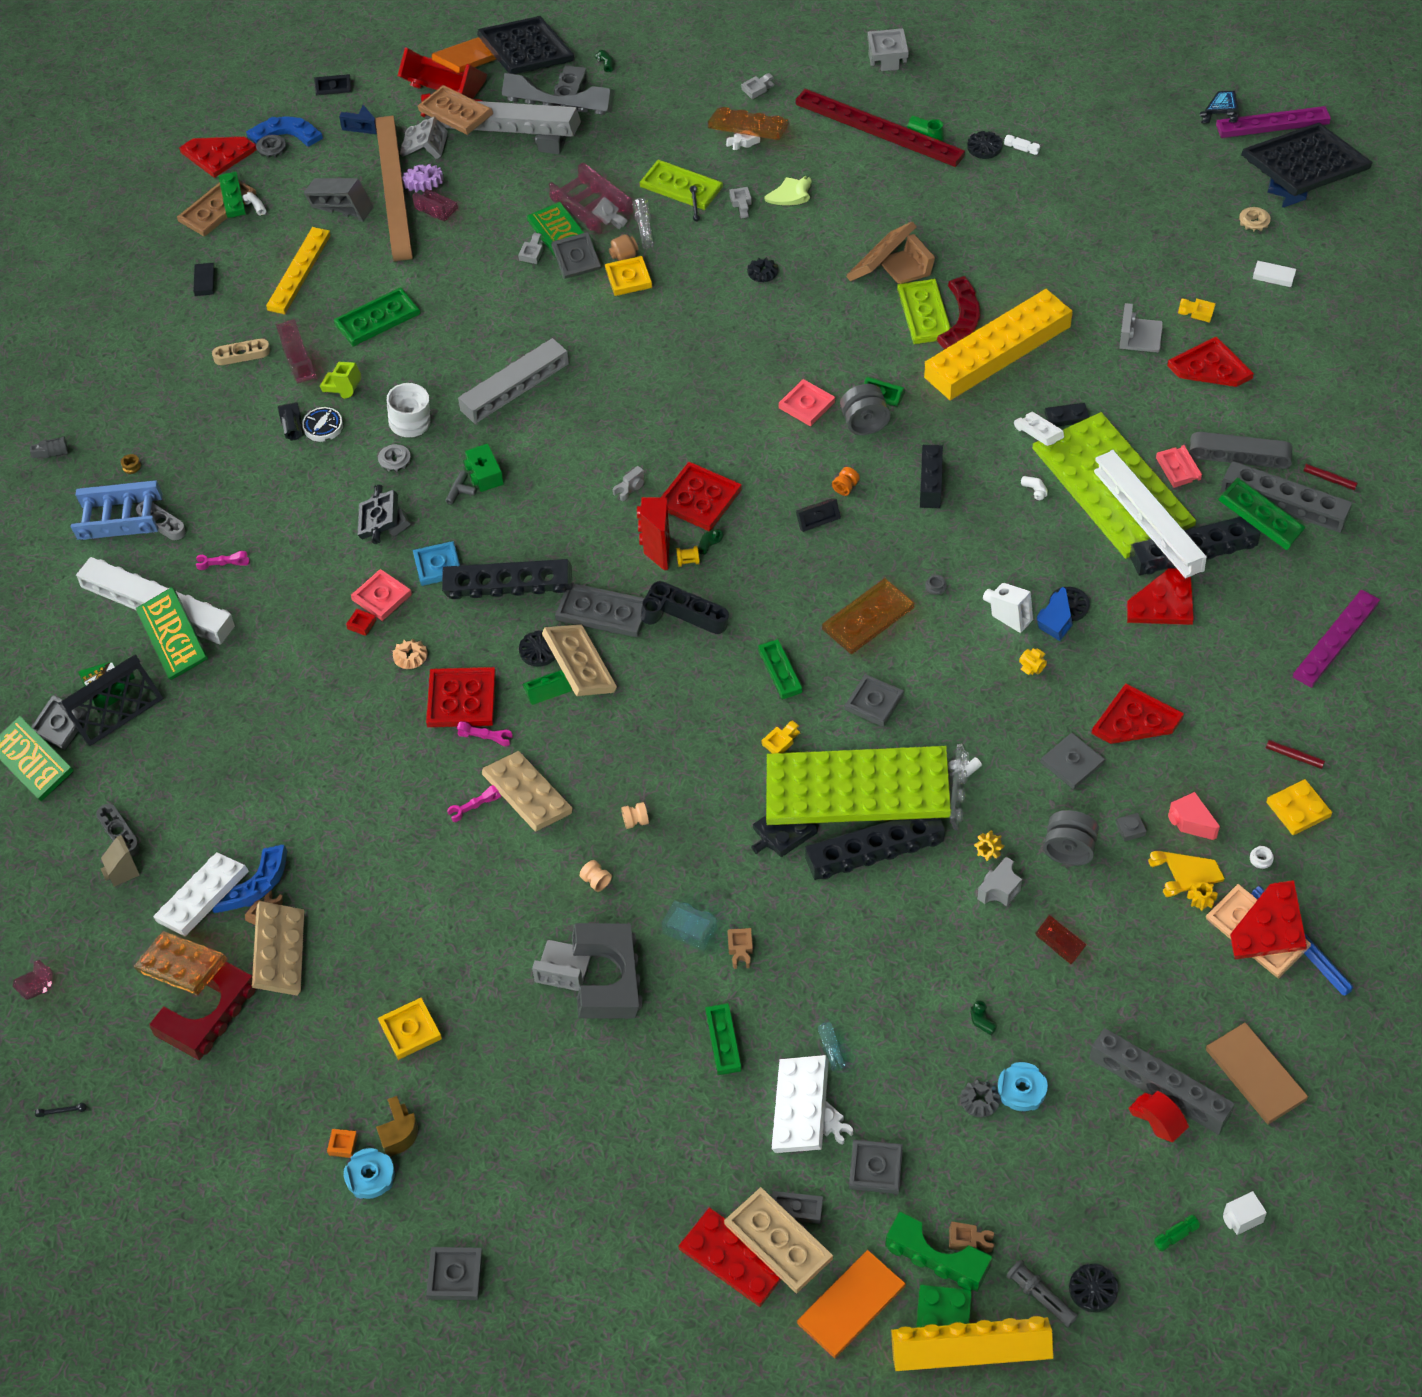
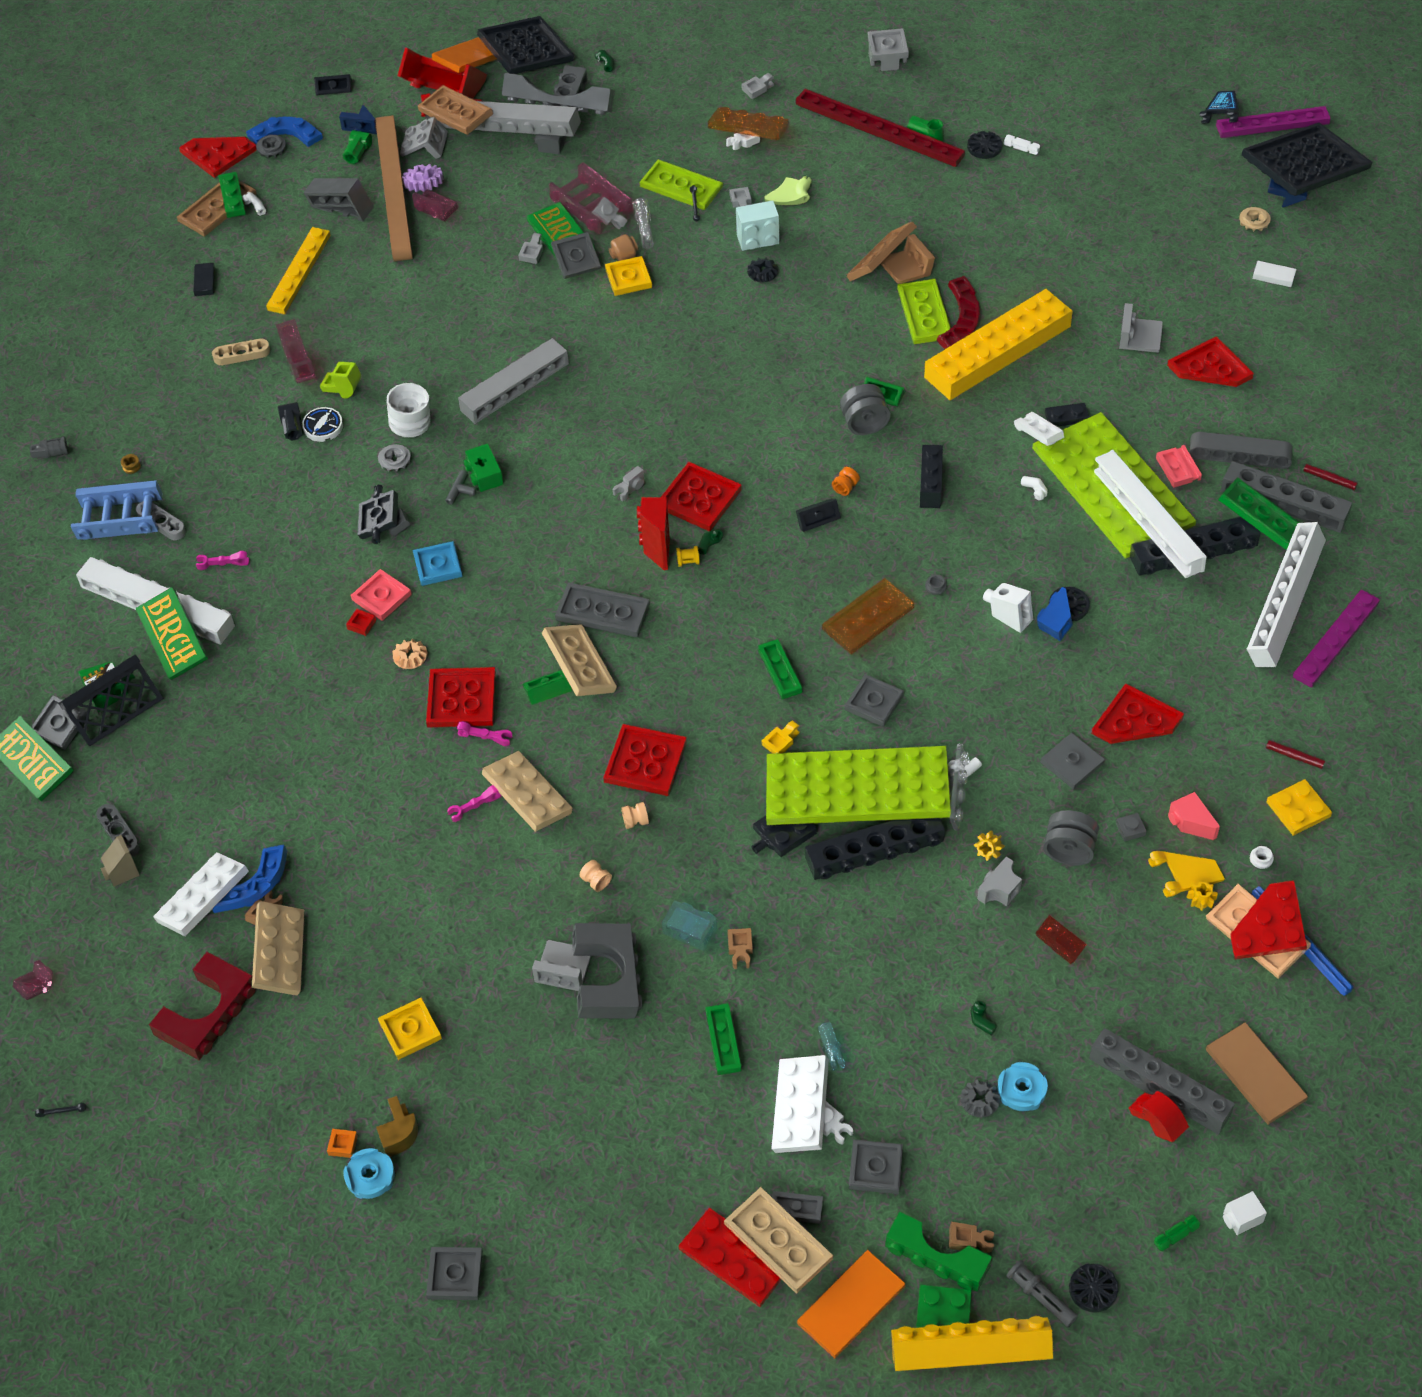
clear orange plate [133,931,228,995] -> none
green tile [333,287,421,347] -> none
black brick [442,559,572,599] -> none
black wheel [519,630,556,667] -> none
black beam [640,581,729,634] -> none
coral plate [779,379,835,426] -> none
yellow gear [1019,648,1047,675] -> none
red plate [1126,568,1193,625] -> none
yellow plate [1178,299,1216,323] -> none
none -> green piece [342,130,372,164]
none -> red plate [603,724,687,796]
none -> light aqua brick [736,201,779,251]
none -> white brick [1247,522,1326,667]

